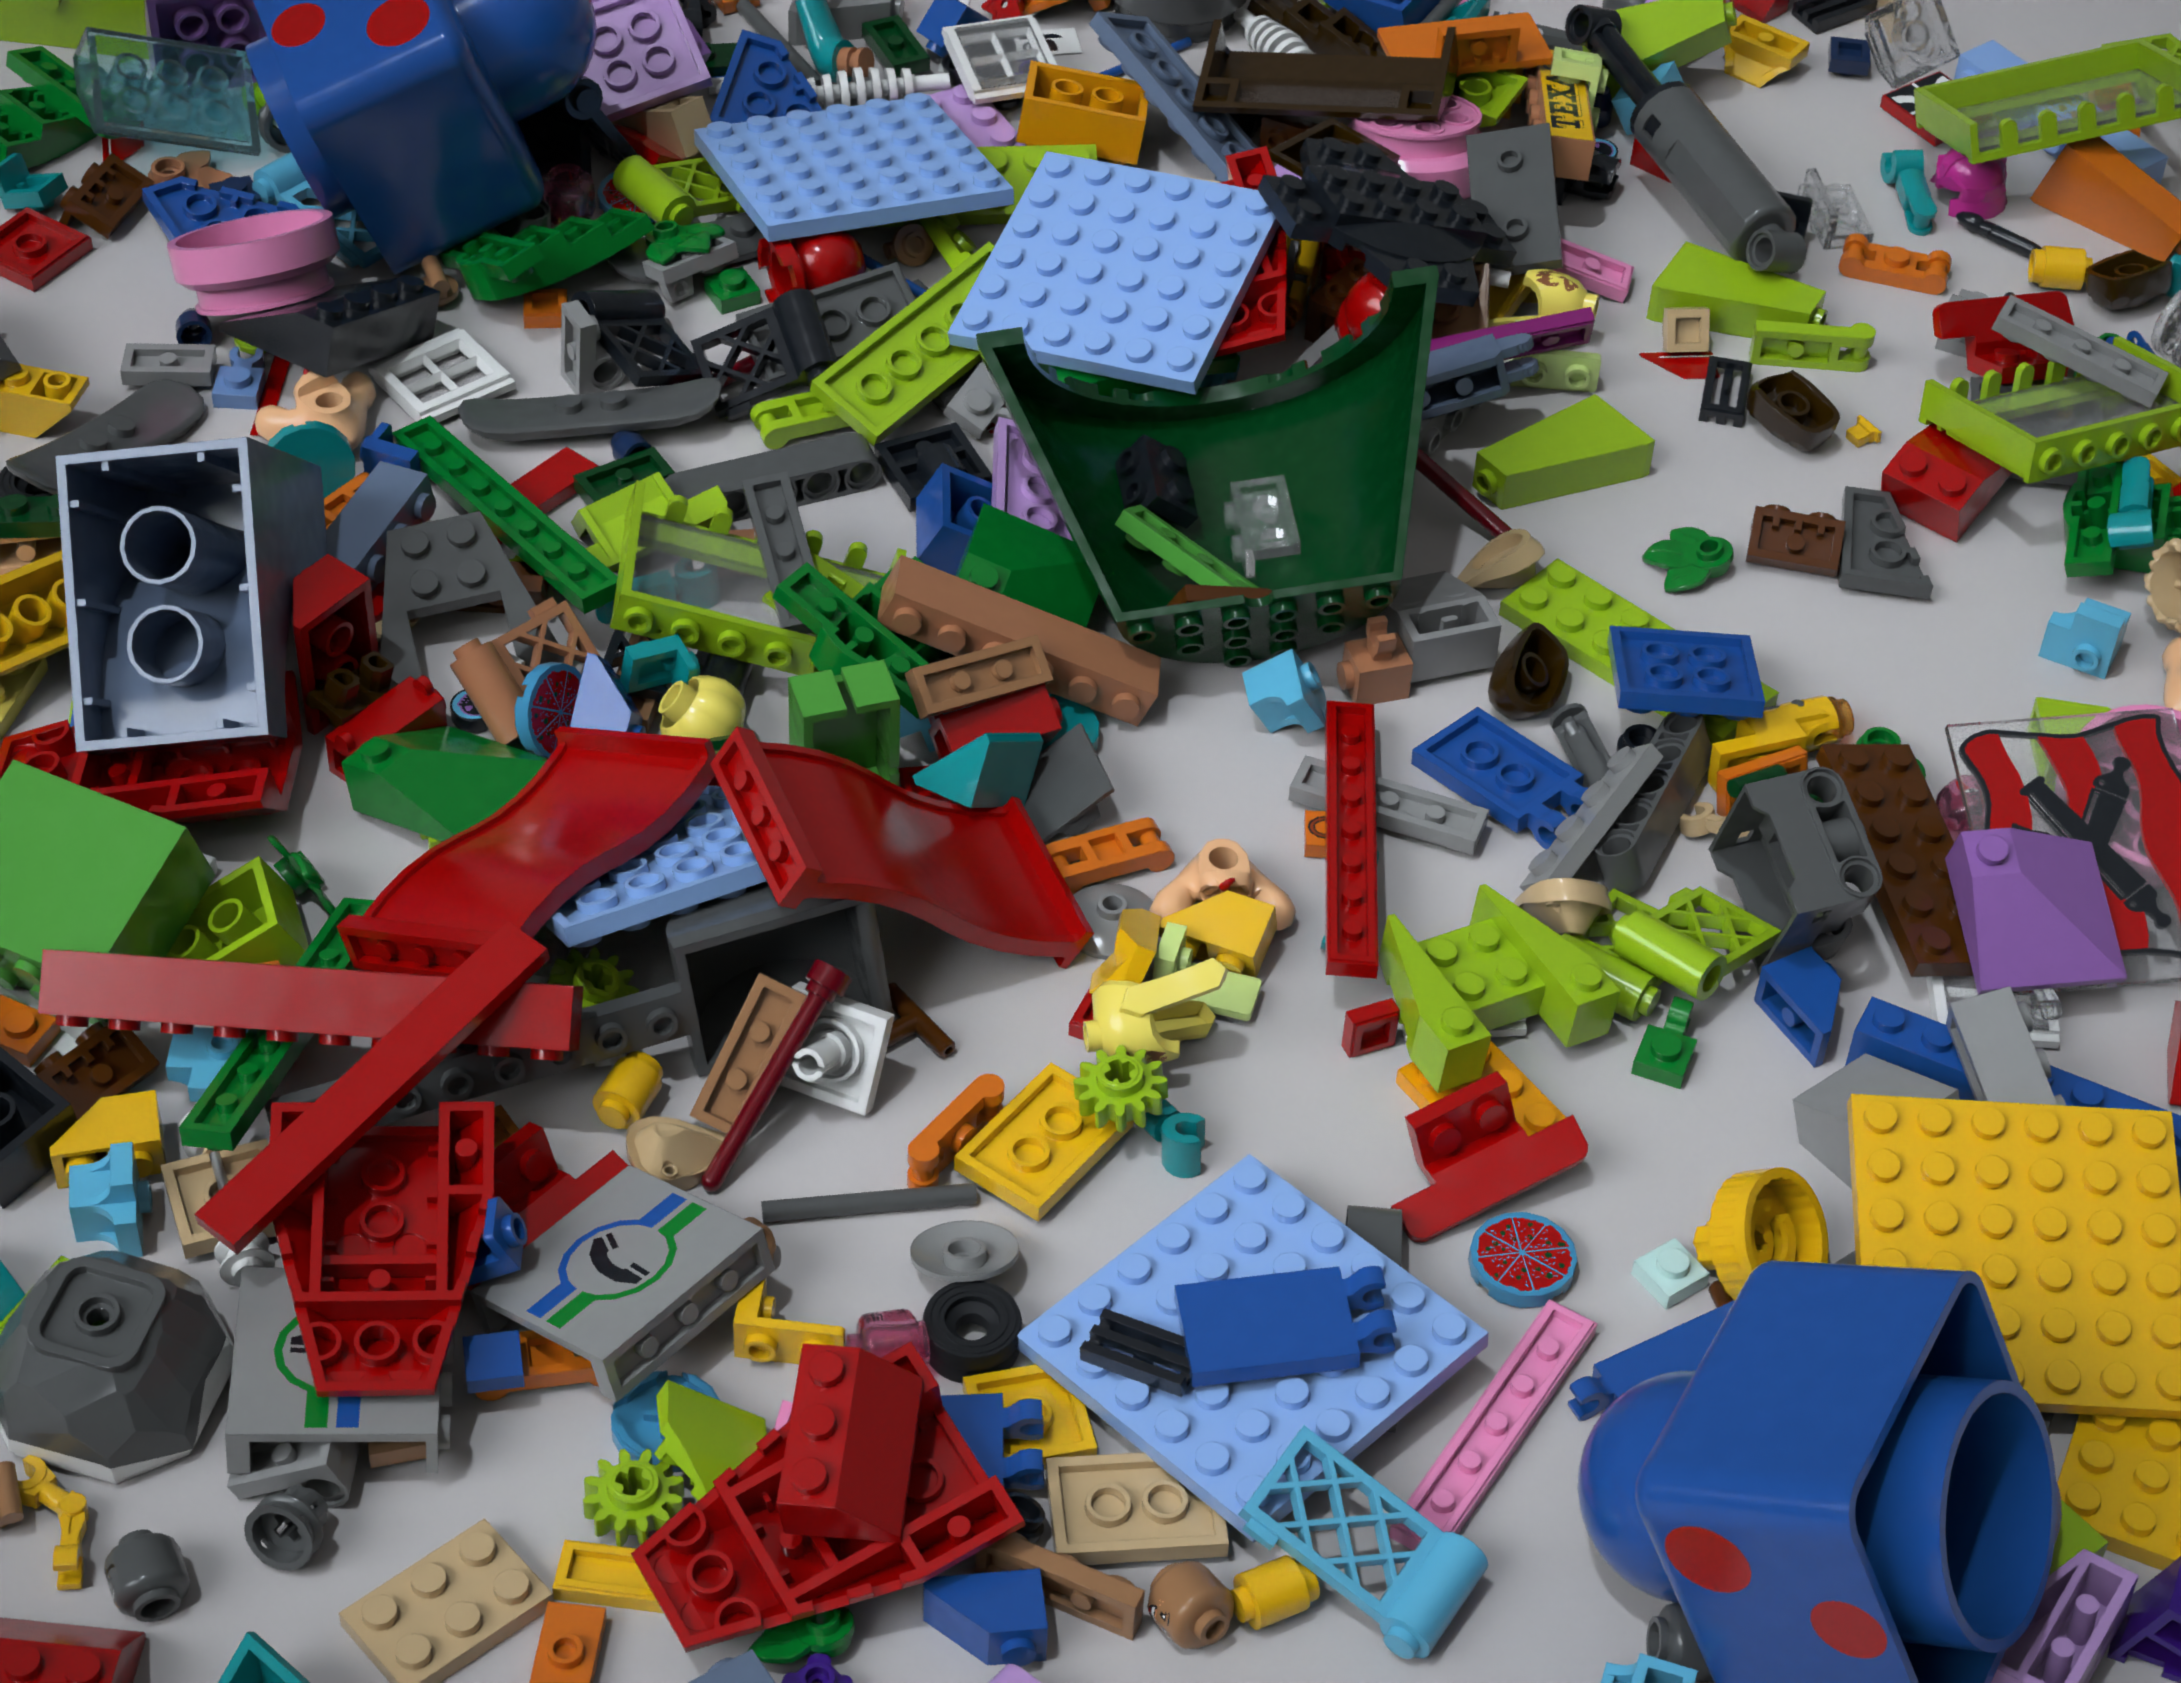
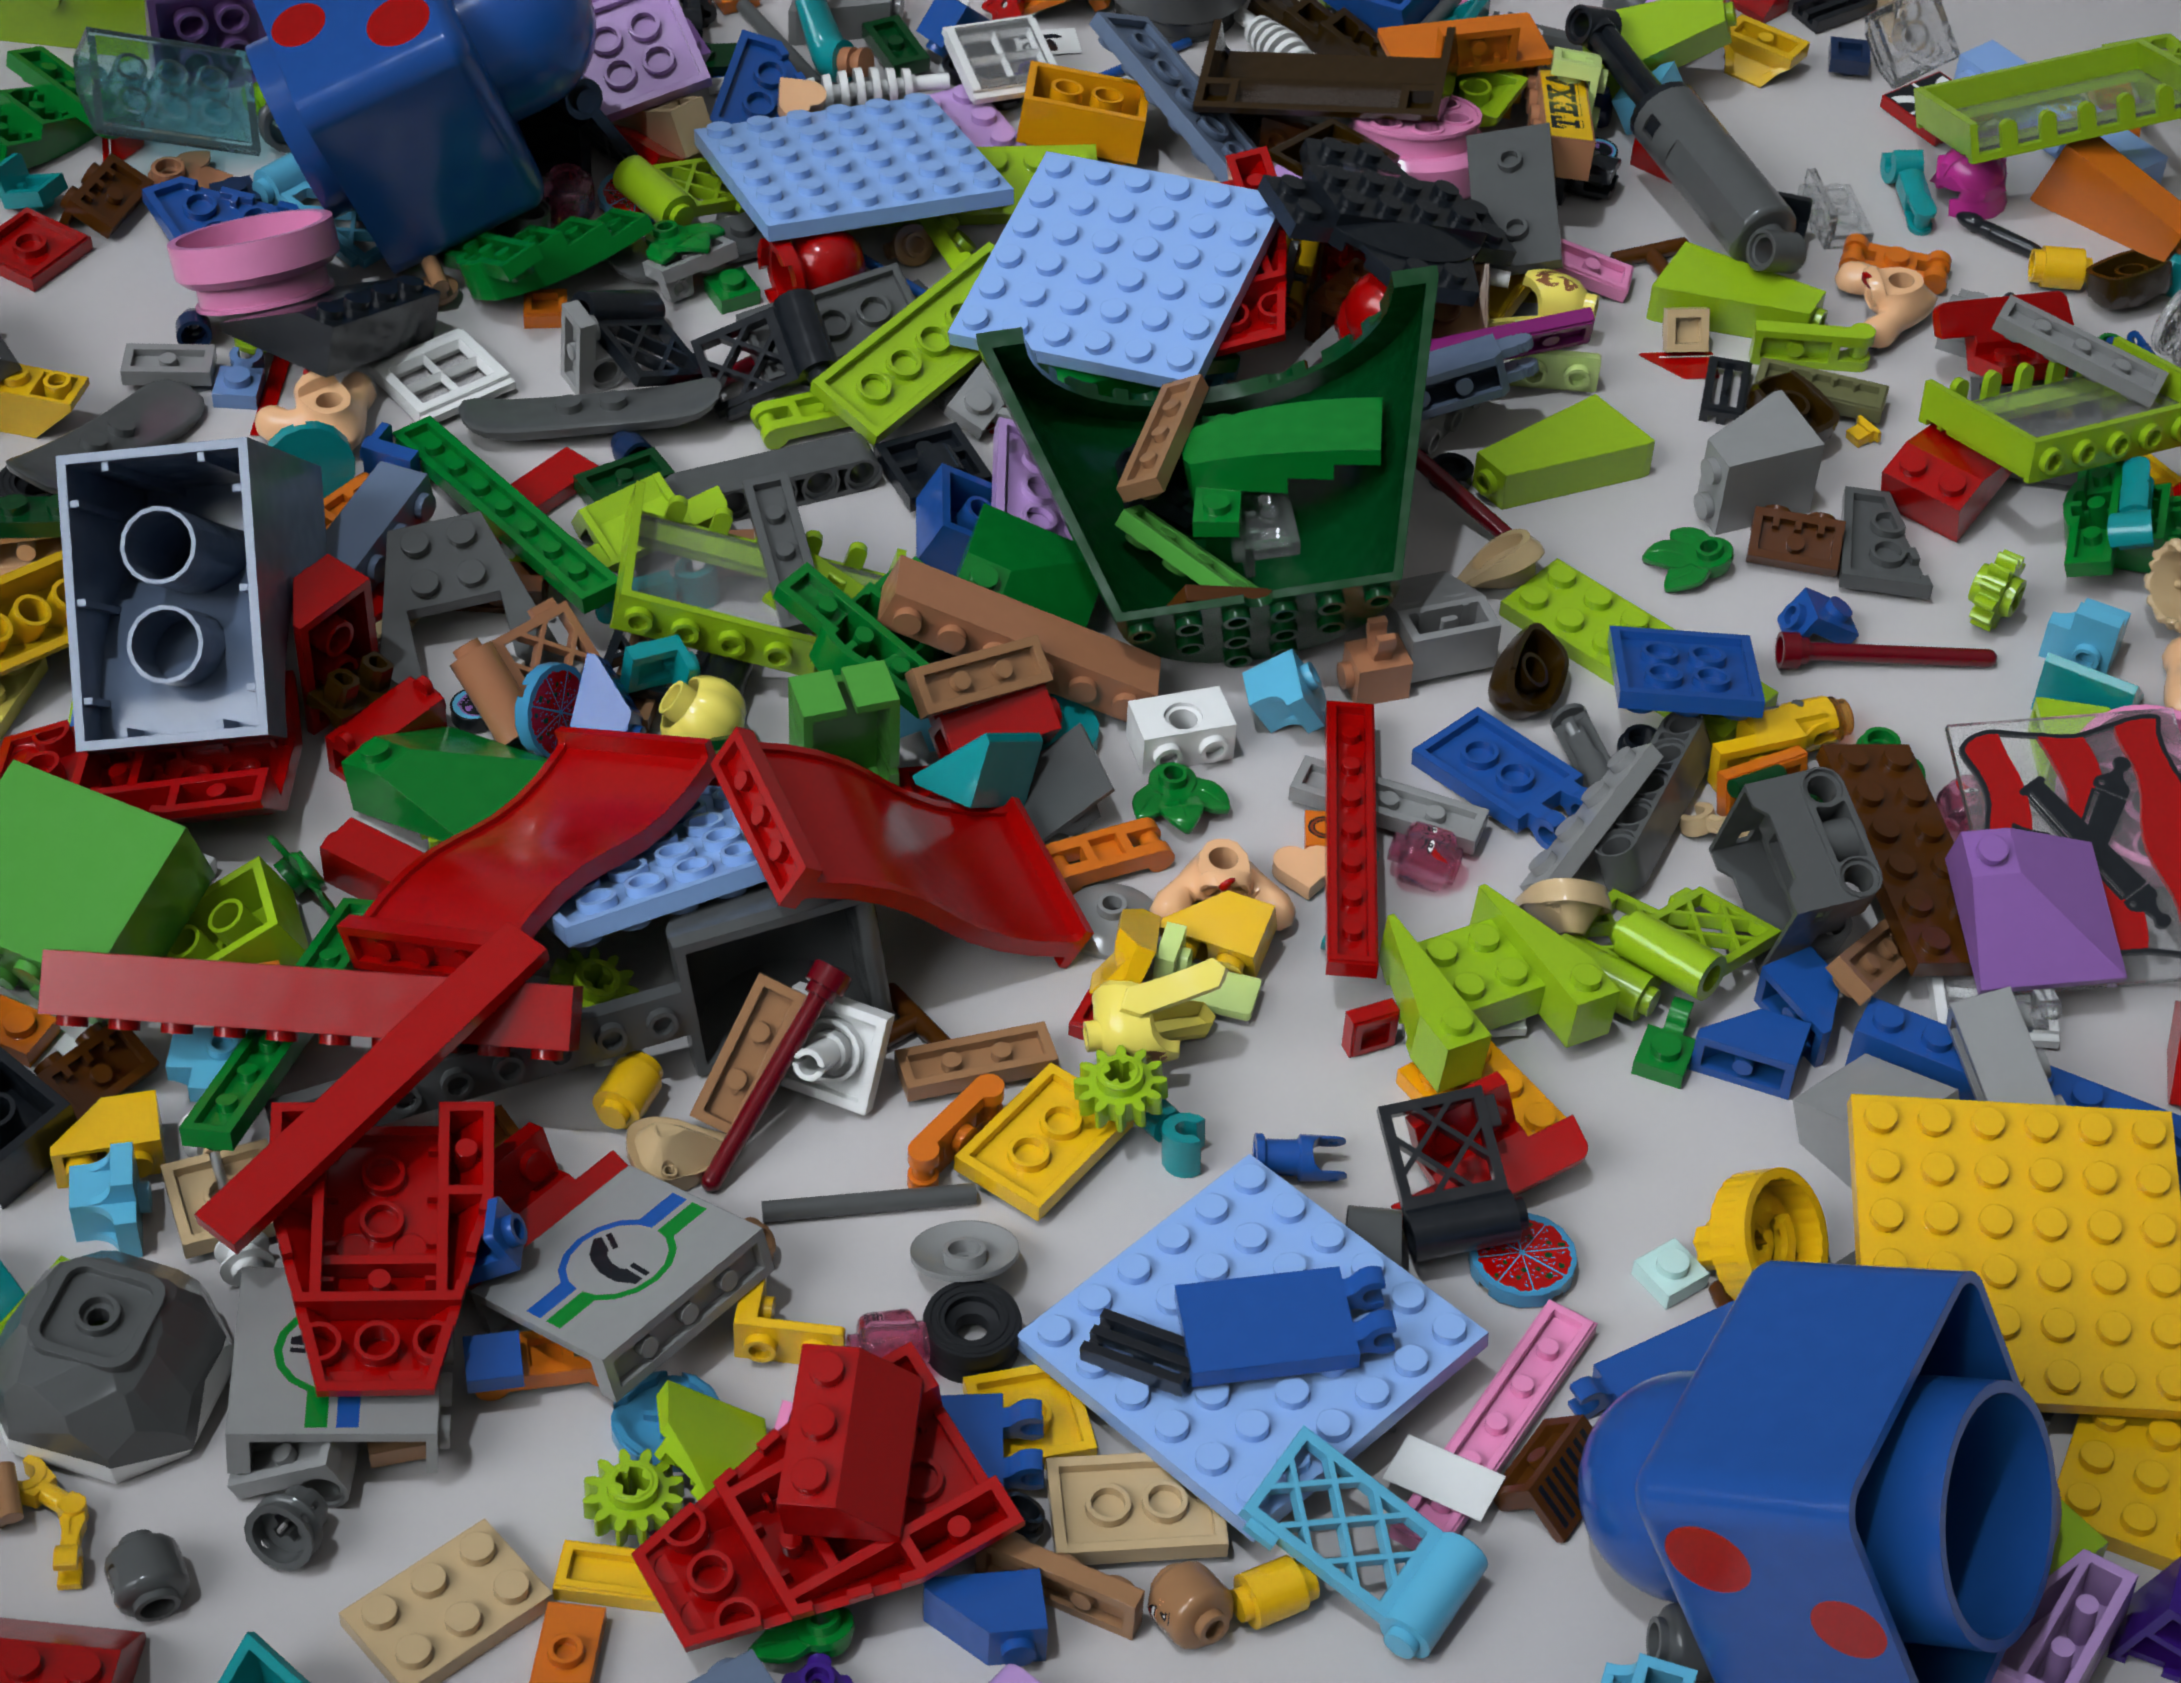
none -> red brick [320,817,424,900]
none -> light nougat tile [778,77,827,117]
none -> medium nougat plate [894,1021,1059,1102]
none -> medium nougat plate [1116,374,1209,503]
none -> white brick [1126,686,1237,774]
none -> green plate [1132,762,1230,834]
none -> green slope [1182,397,1383,537]
none -> blue piece [1252,1133,1347,1182]
none -> light nougat tile [1272,845,1325,900]
none -> black piece [1376,1085,1529,1263]
none -> white sticker [1382,1434,1506,1522]
none -> clear pink head [1387,821,1464,892]
none -> black tile [1429,453,1474,492]
none -> reddish brown panel [1493,1414,1593,1543]
none -> reddish brown piece [1610,237,1689,277]
none -> blue slope [1689,1008,1812,1100]
none -> light grey slope [1694,390,1825,535]
none -> olive plate [1754,357,1890,424]
none -> dark red piece [1775,632,1997,669]
none -> blue bracket [1777,587,1859,644]
none -> medium nougat plate [1825,918,1907,1006]
none -> light nougat head [1834,261,1938,349]
none -> lime gear [1968,549,2027,632]
none -> teal slope [2031,652,2144,710]

